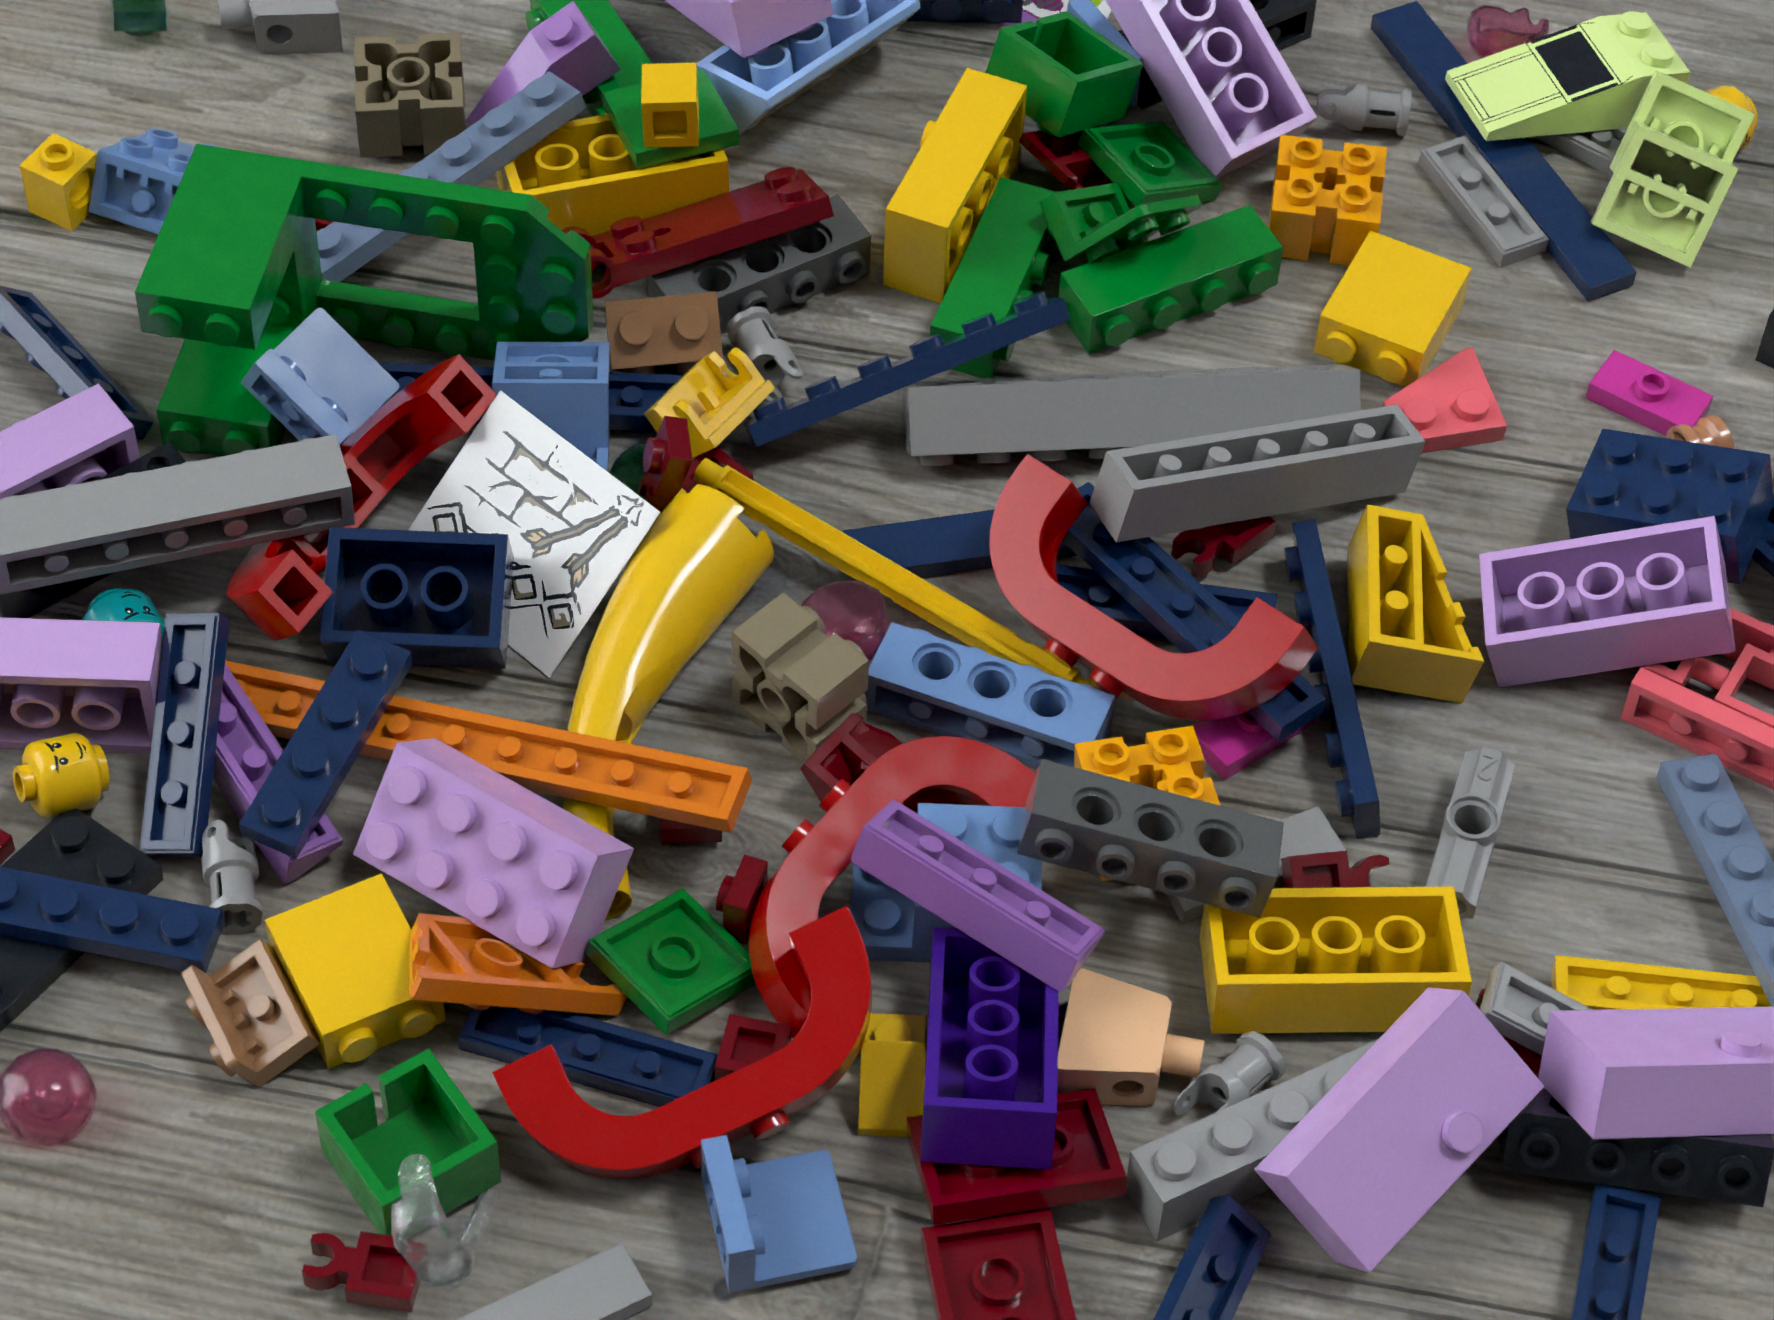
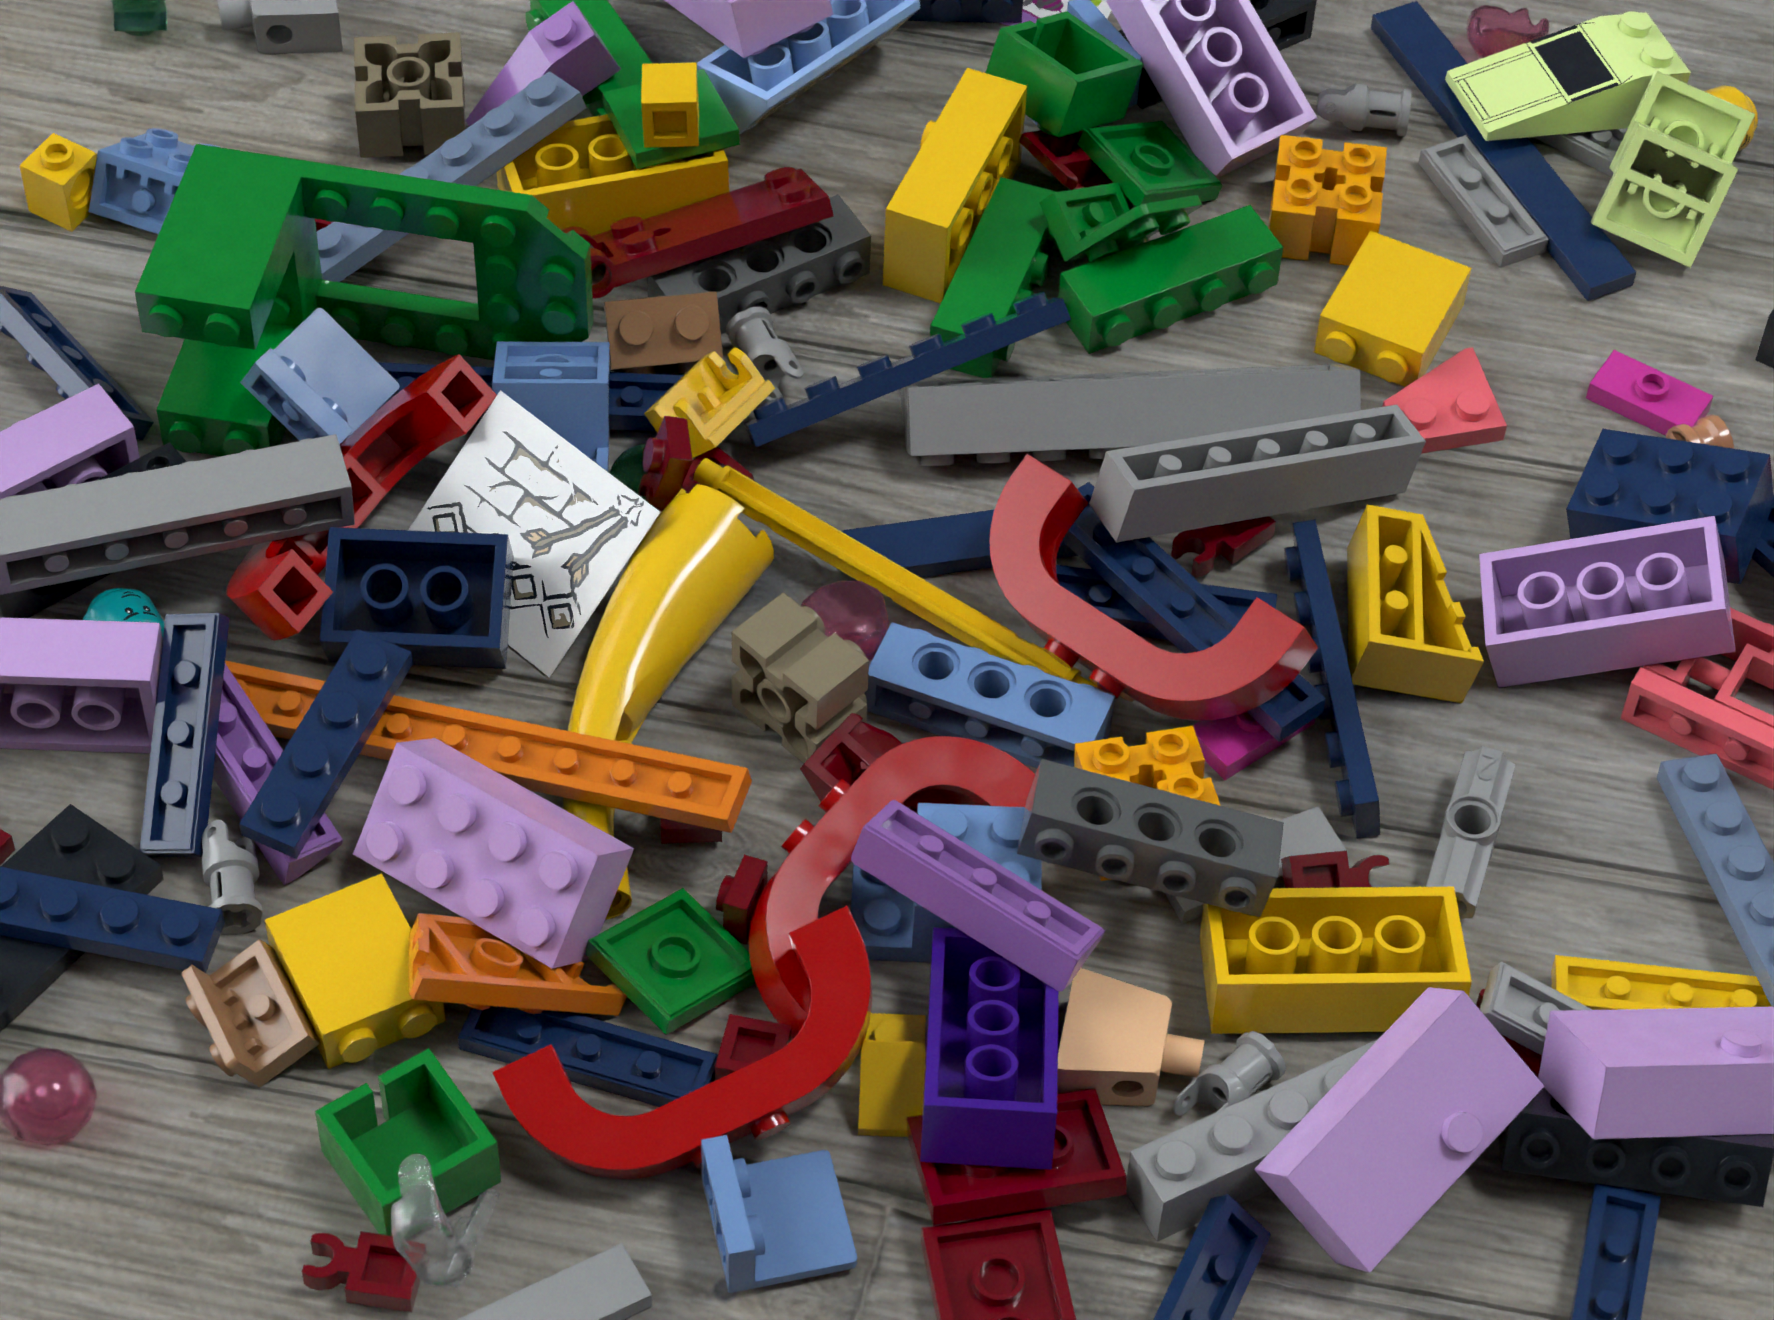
yellow head [13,733,110,818] -> none

